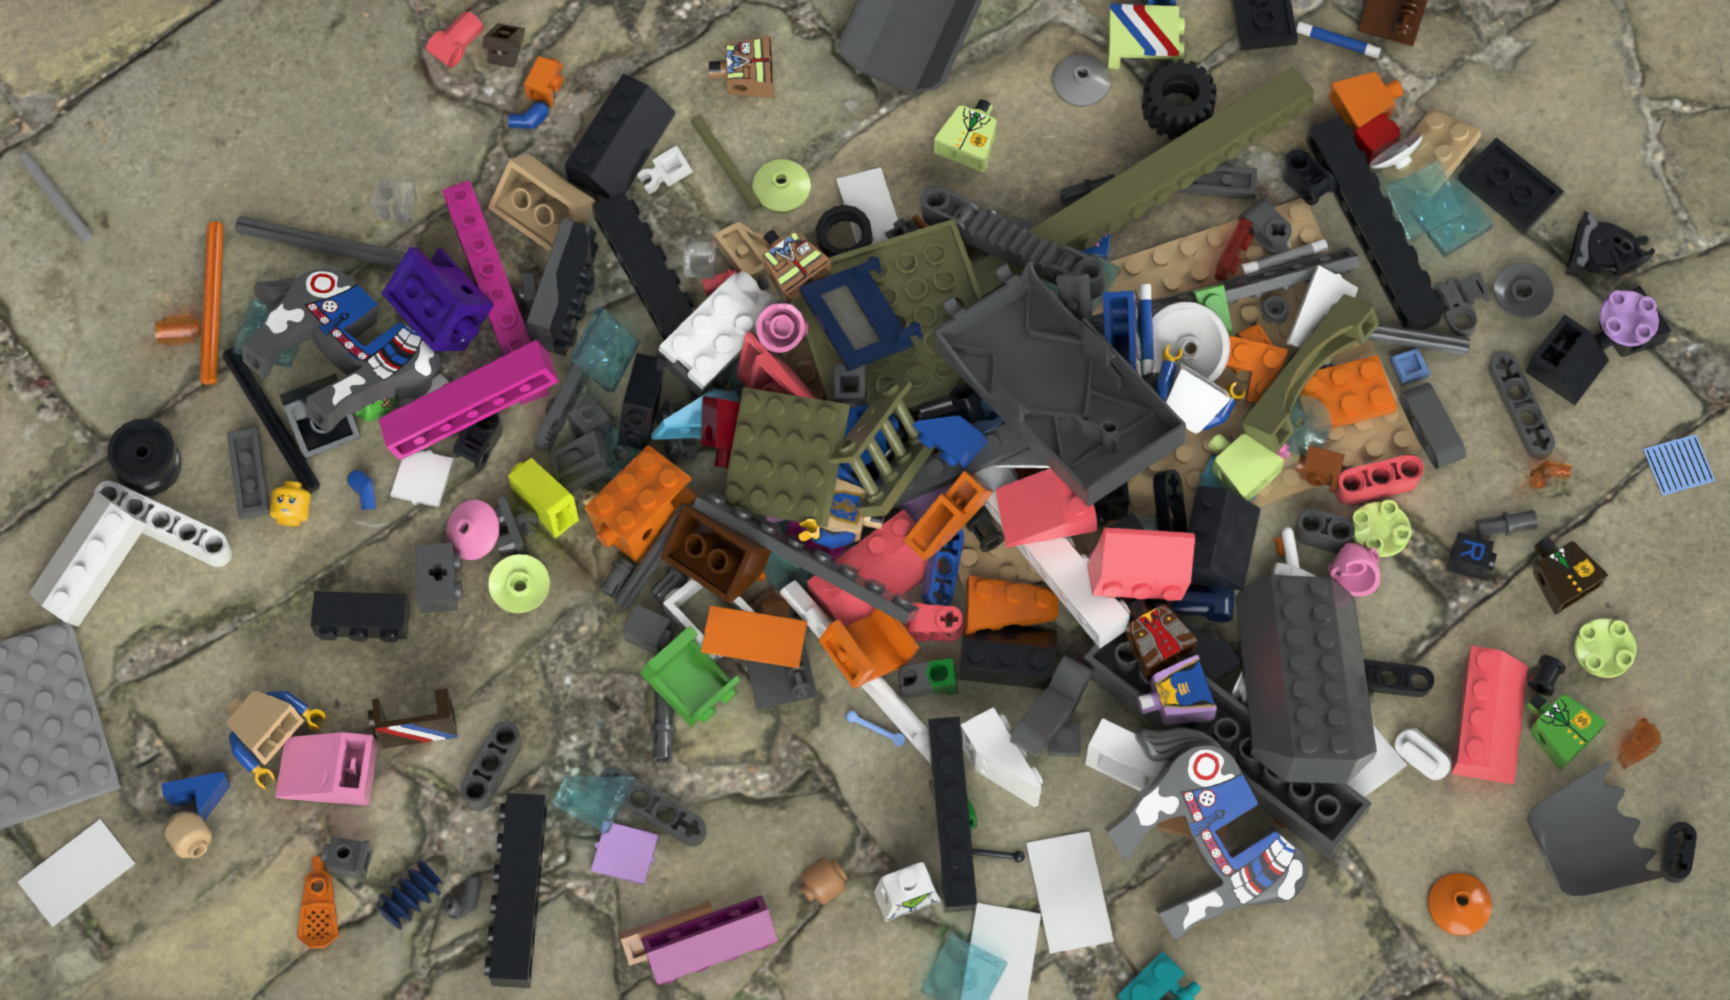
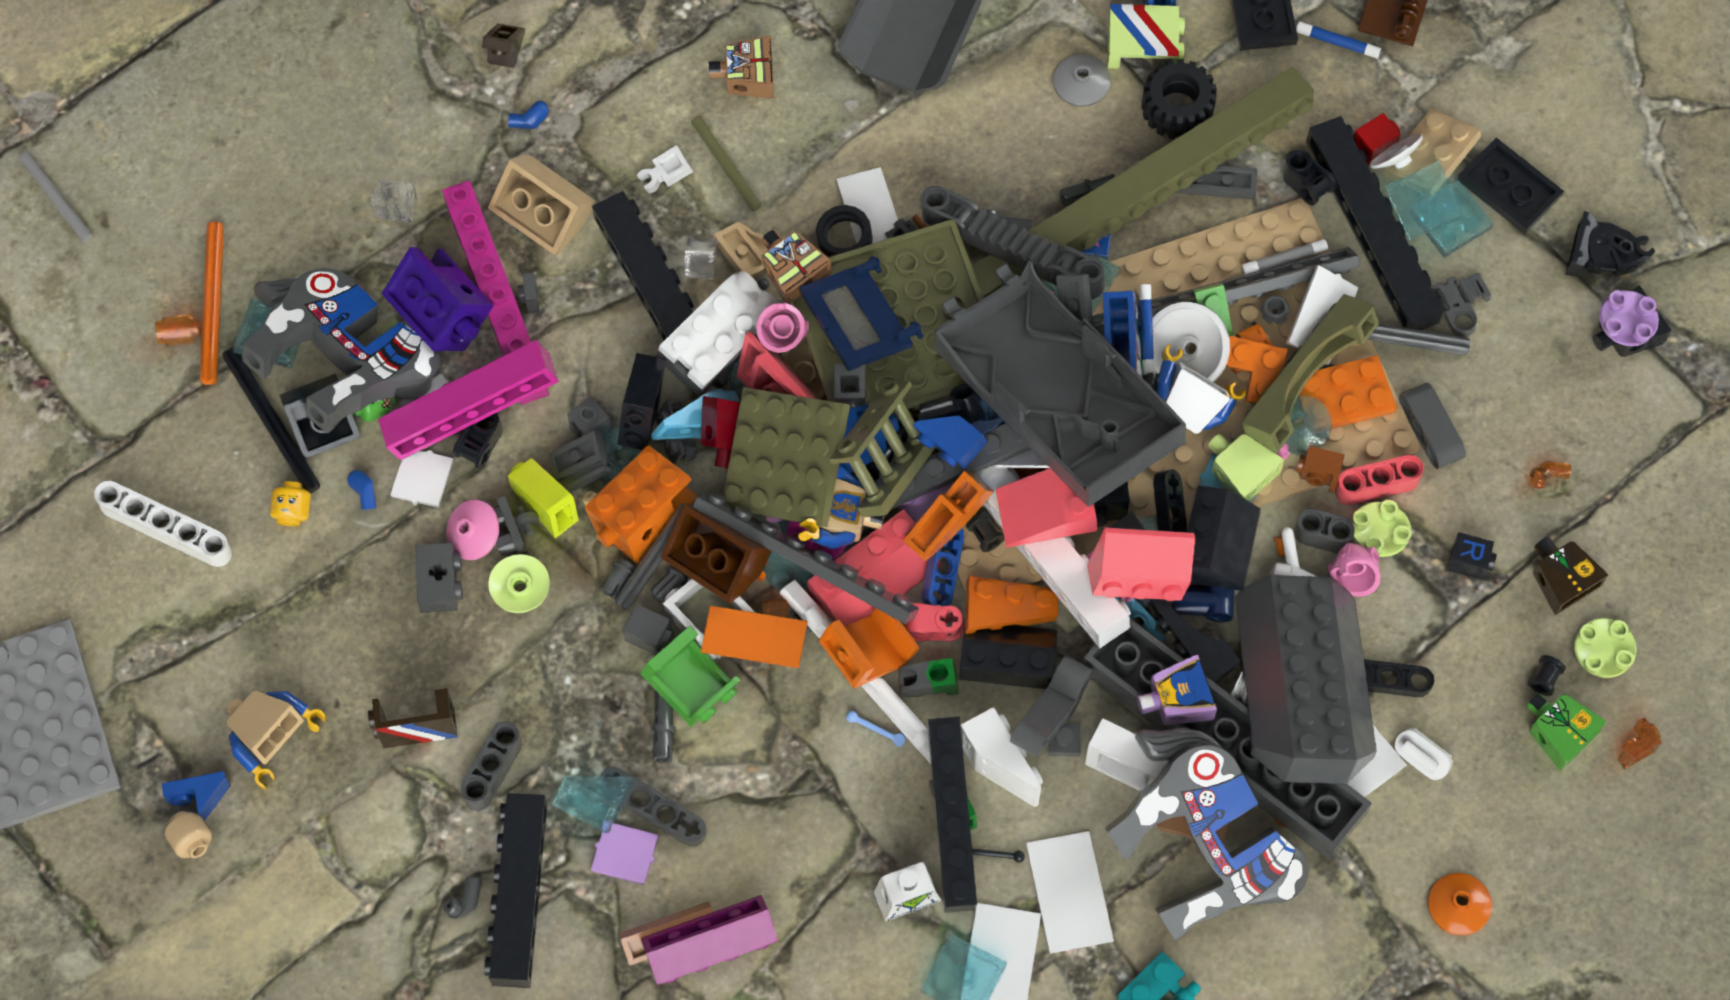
white window [18,819,135,927] -> none
white slope [29,491,147,627] -> none
black wheel [107,419,182,496] -> none
dark grey plate [227,427,270,520] -> none
dark grey axle [235,216,405,268] -> none
bright pink slope [275,732,378,806] -> none
orange piece [297,856,339,949] -> none
black brick [311,591,410,643] -> none
dark grey brick [321,836,373,880] -> none
dark blue piece [373,859,443,930] -> none
coral piece [426,11,484,68] -> none
orange brick [524,56,564,108] -> none
black piece [526,218,599,356] -> none
dark grey piece [535,320,611,452] -> none
black slope [565,73,676,199] -> none
clear light blue plate [570,308,640,392] -> none
coral pin [701,268,737,296] -> none
dark grey hinge [745,641,817,710] -> none
yellowish green dish [752,159,811,213] -> none
medium nougat head [799,857,848,905] -> none
yellowish green torso [934,99,997,173] -> none
torso [1126,599,1198,679] -> none
clear red plate [1214,218,1254,281] -> none
dark grey piece [1238,198,1292,255] -> none
orange torso [1328,72,1403,133] -> none
medium blue tile [1389,347,1430,386] -> none
coral slope [1452,645,1528,784] -> none
dark grey axle [1475,510,1538,537] -> none
dark grey beam [1489,352,1555,460] -> none
dark grey dish [1493,263,1554,318] -> none
black slope [1525,315,1609,406] -> none
dark grey piece [1527,761,1669,896] -> none
light blue sticker [1643,434,1716,496] -> none
black beam [1660,822,1697,883] -> none

